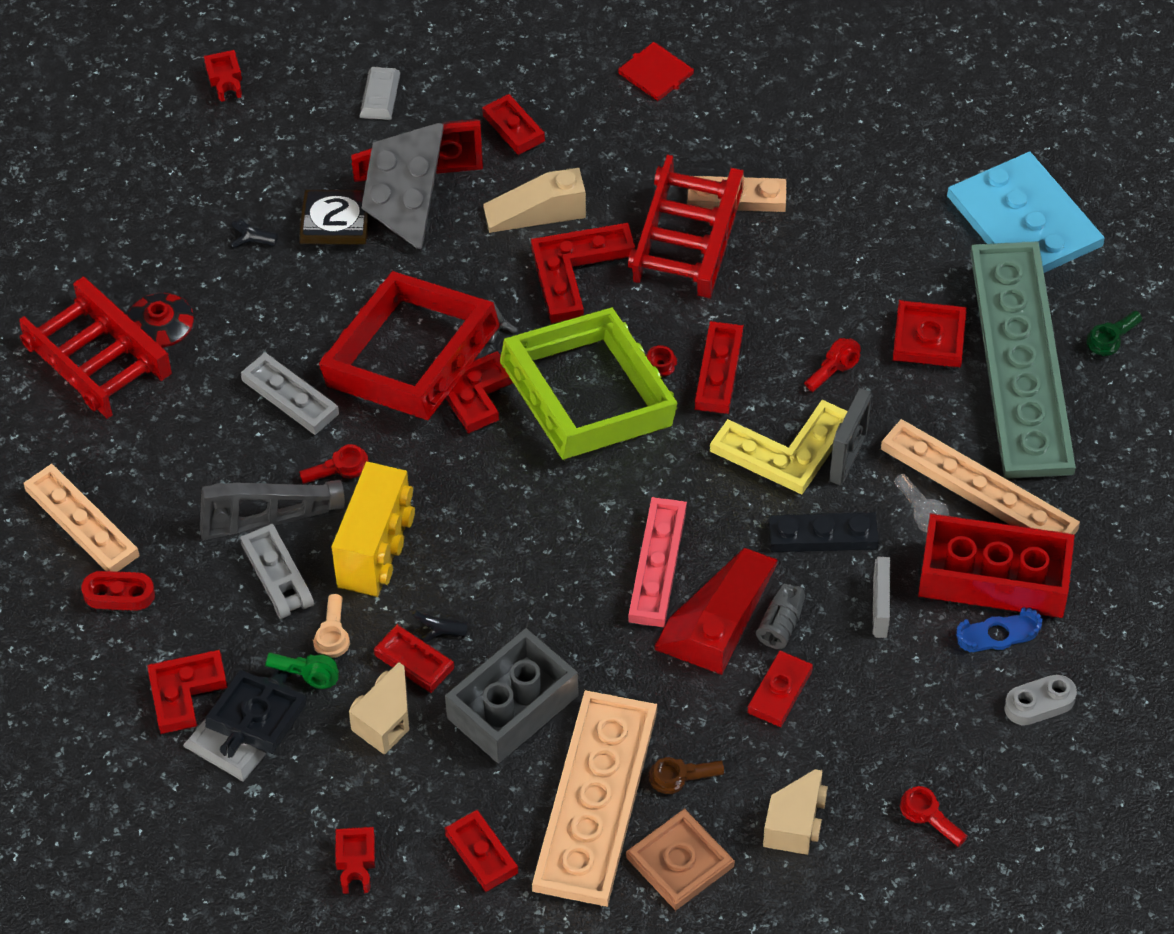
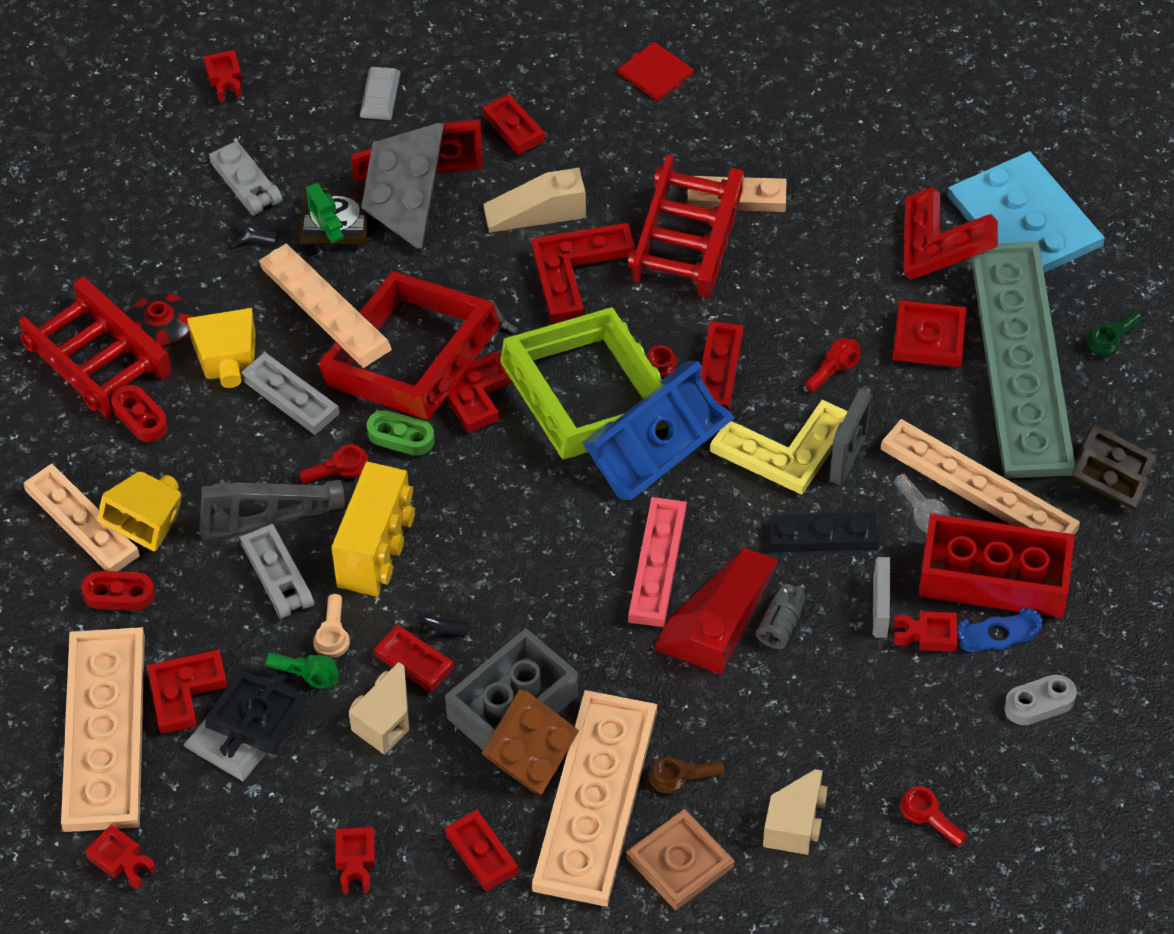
red plate [747,651,813,727] -> none
none -> light nougat plate [61,627,145,832]
none -> red plate [85,824,156,889]
none -> yellow torso [97,472,182,552]
none -> red plate [111,385,168,442]
none -> yellow torso [187,308,256,388]
none -> light grey plate [209,141,283,216]
none -> light nougat plate [259,243,392,368]
none -> green plate [306,182,344,243]
none -> bright green plate [367,410,435,455]
none -> dark orange plate [481,689,579,795]
none -> blue piece [582,361,734,500]
none -> red plate [893,611,957,652]
none -> red plate [904,186,998,280]
none -> dark brown slope [1071,424,1156,510]

